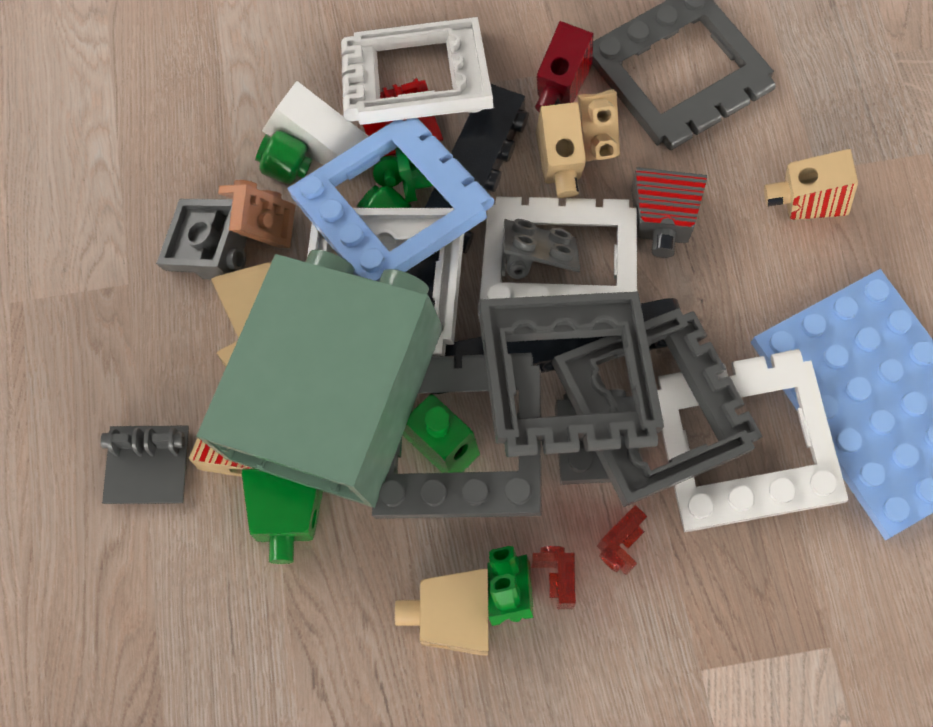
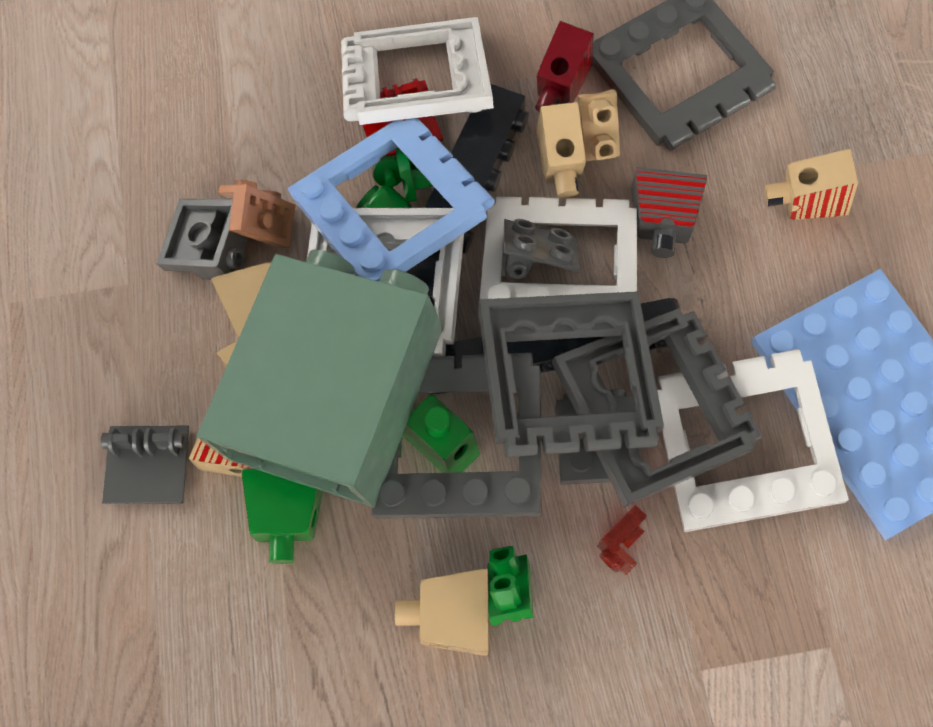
green head [255,130,312,185] -> none
white slope [262,81,368,165] -> none
clear red bracket [532,546,576,610] -> none

